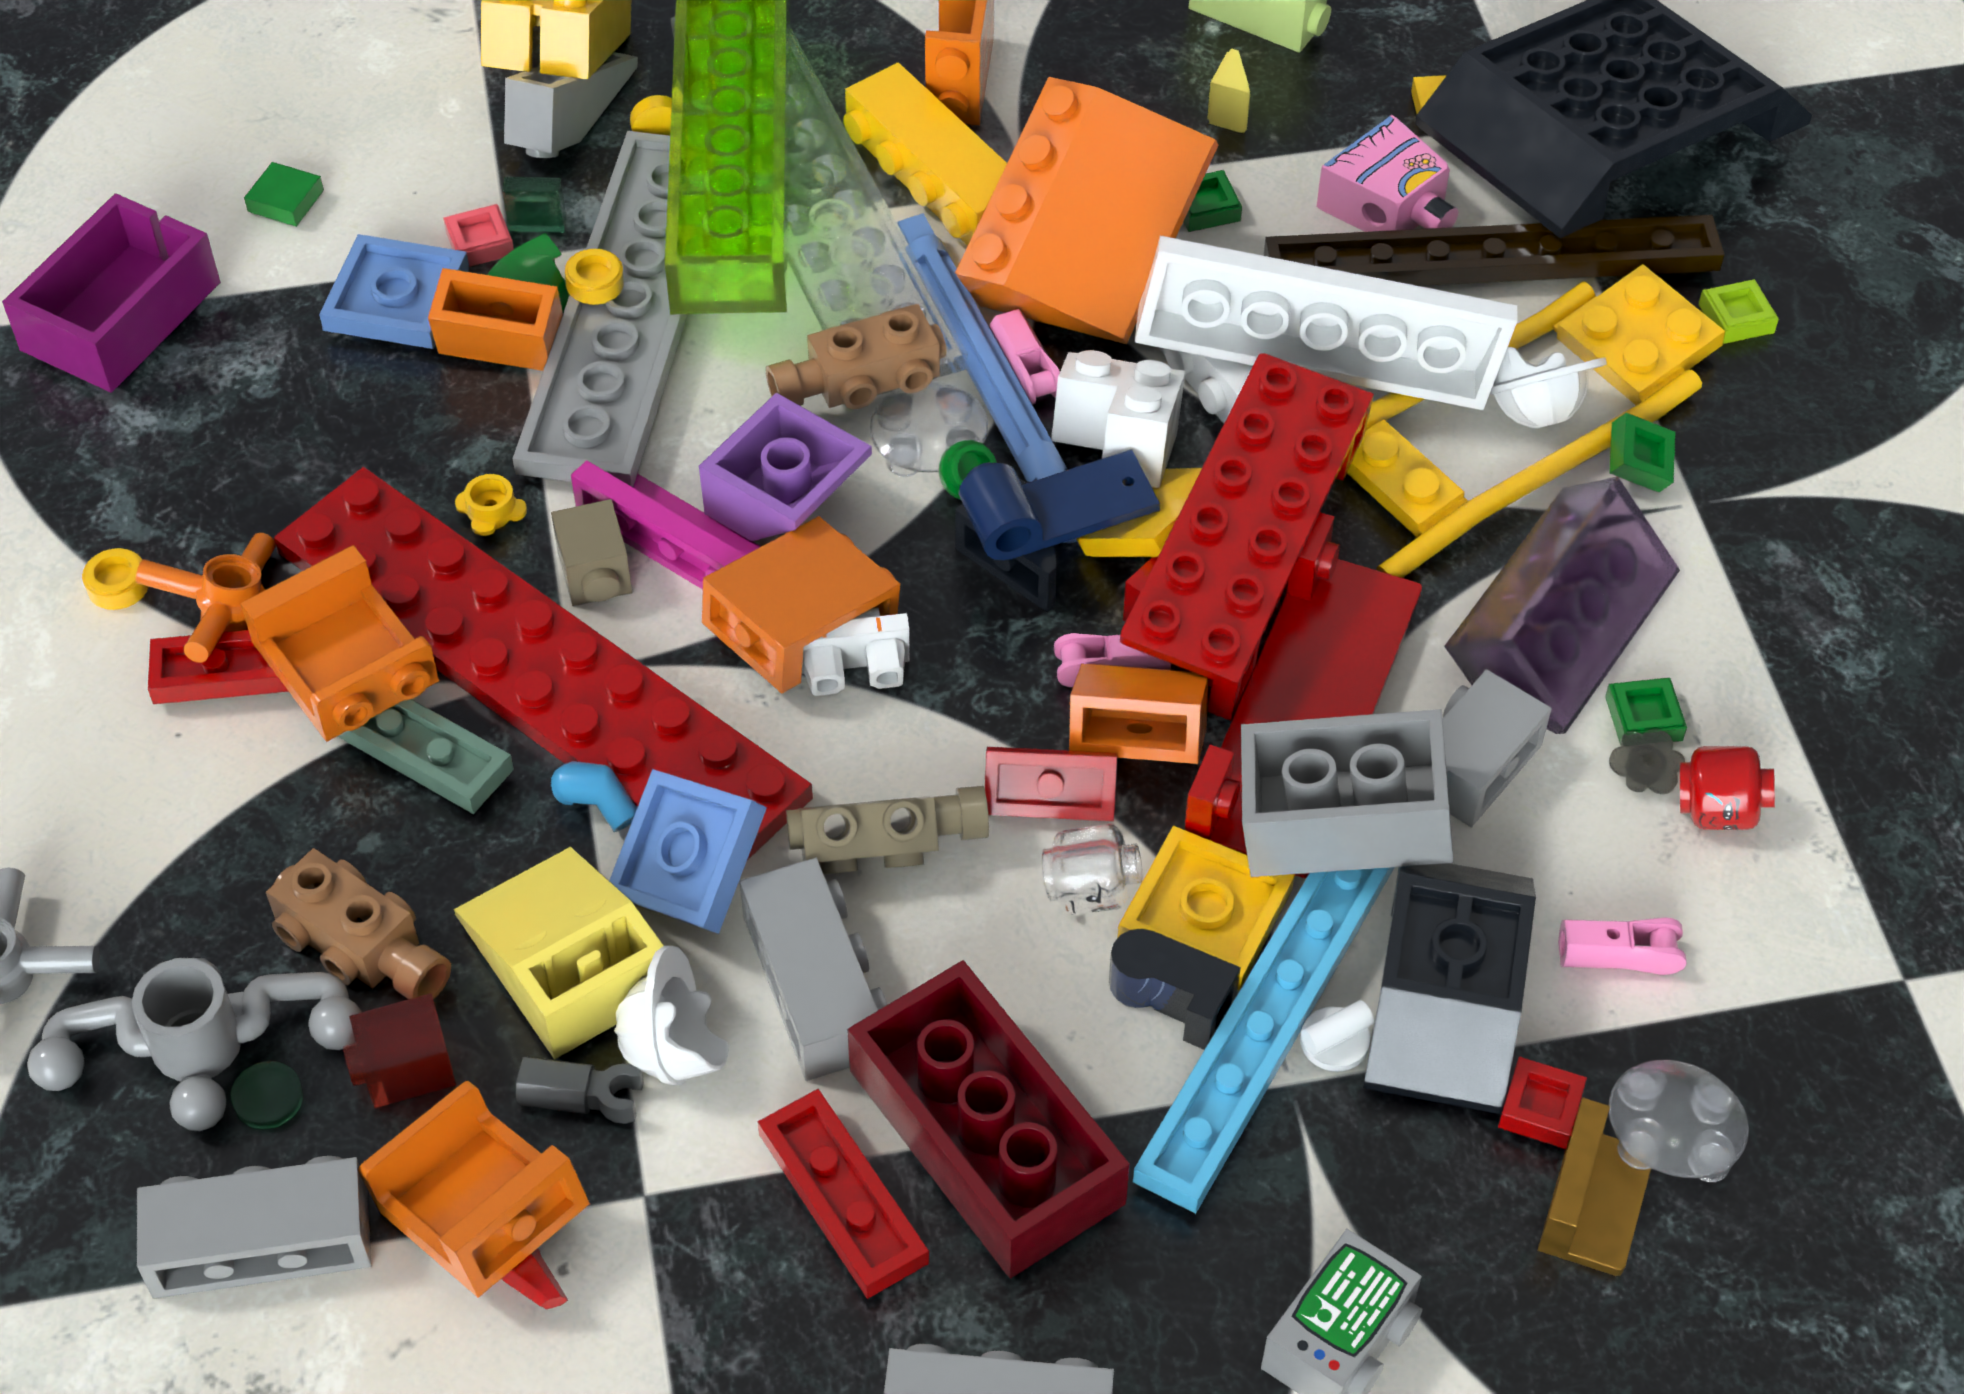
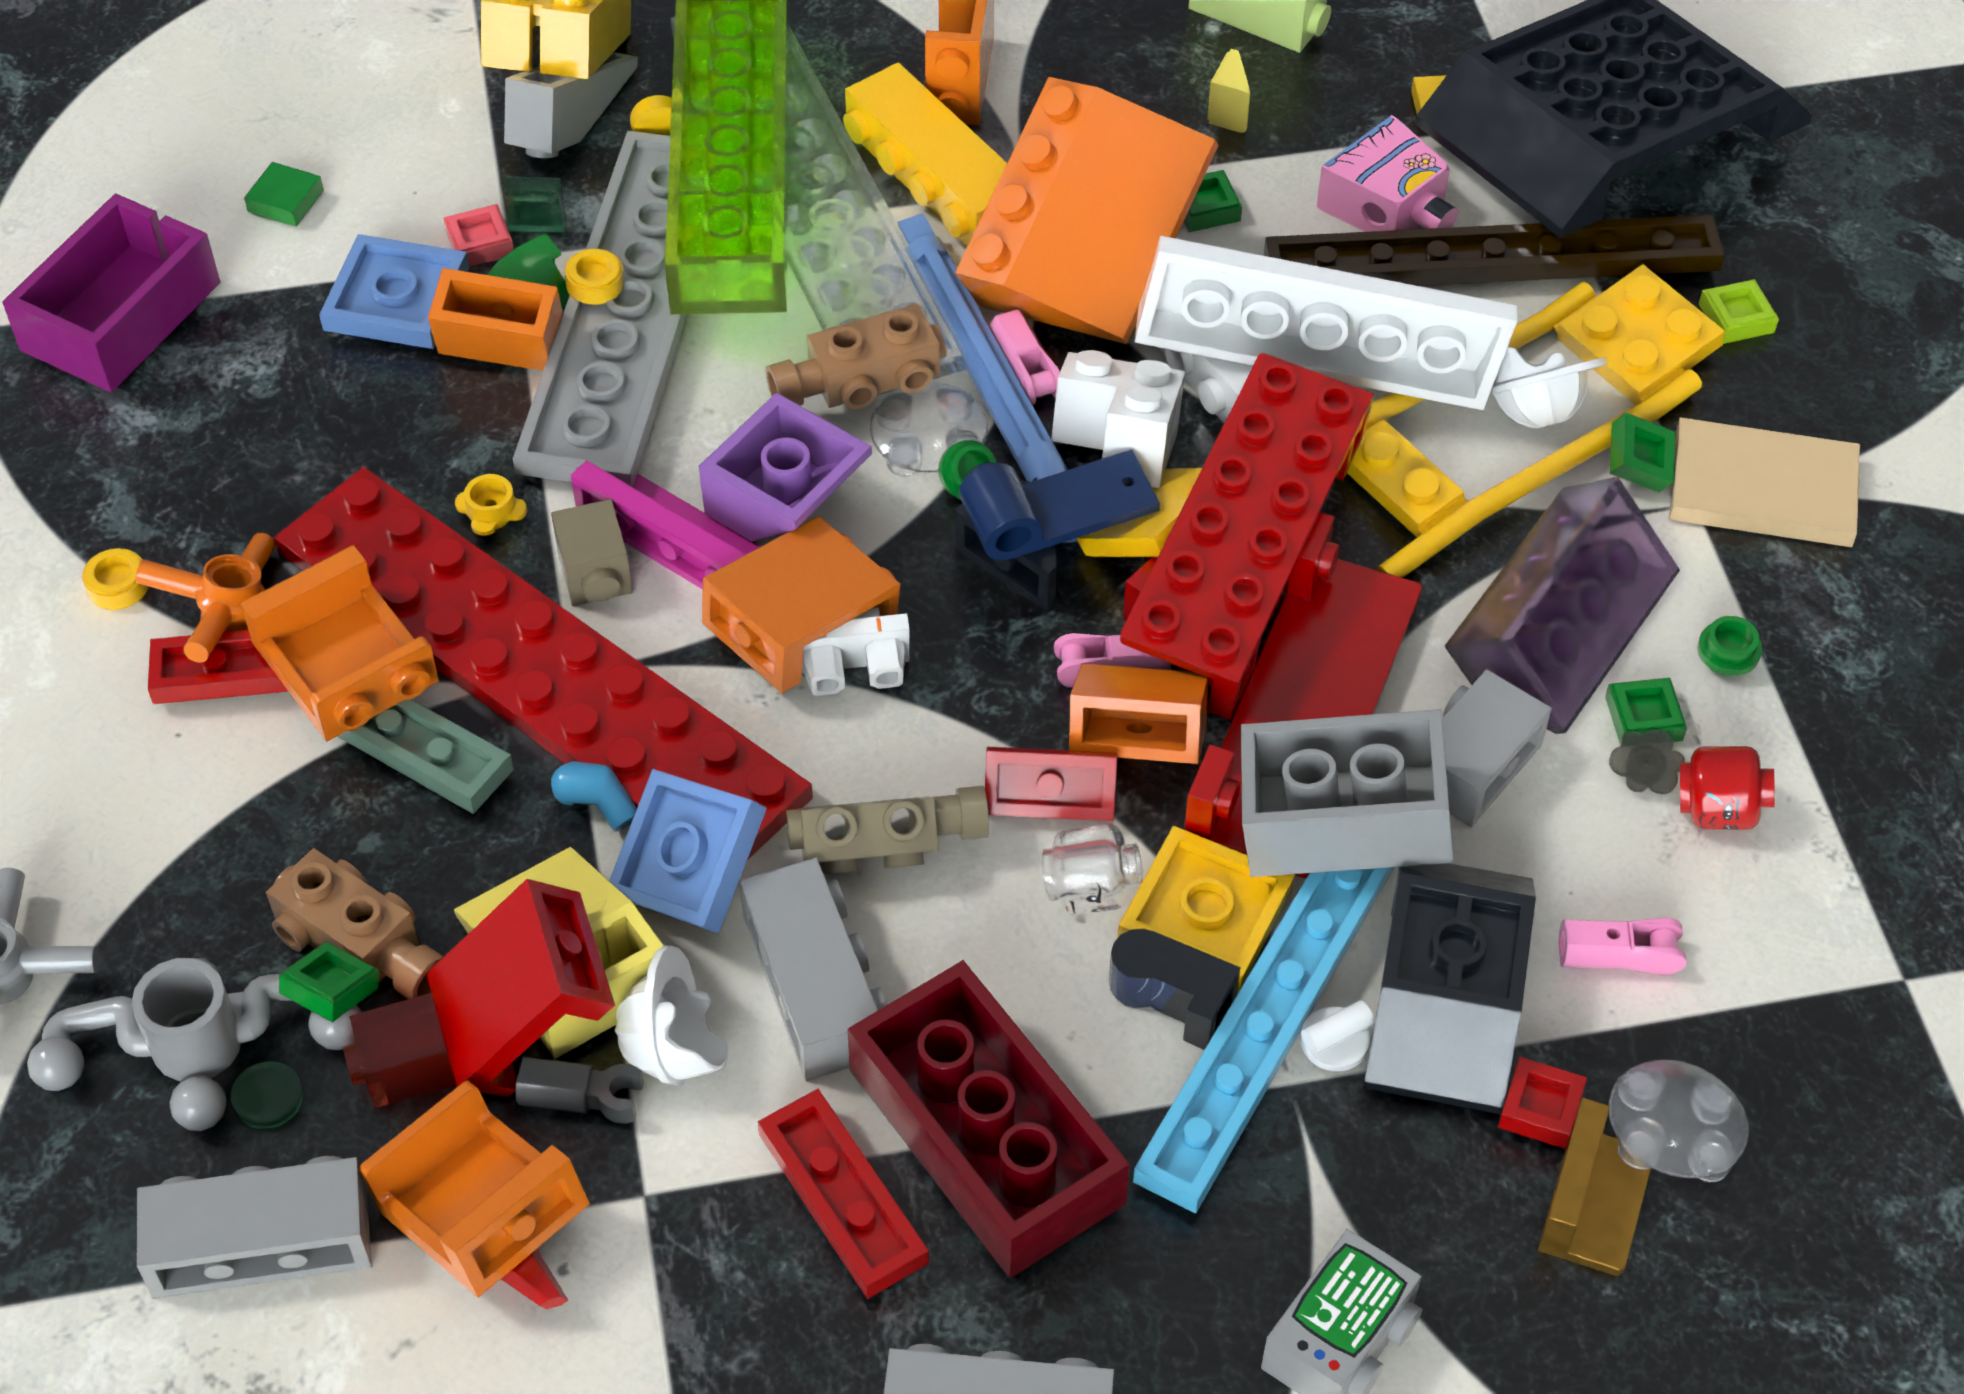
none -> green tile [279,941,379,1023]
none -> red panel [426,879,615,1097]
none -> tan tile [1669,418,1860,547]
none -> green plate [1697,616,1762,676]

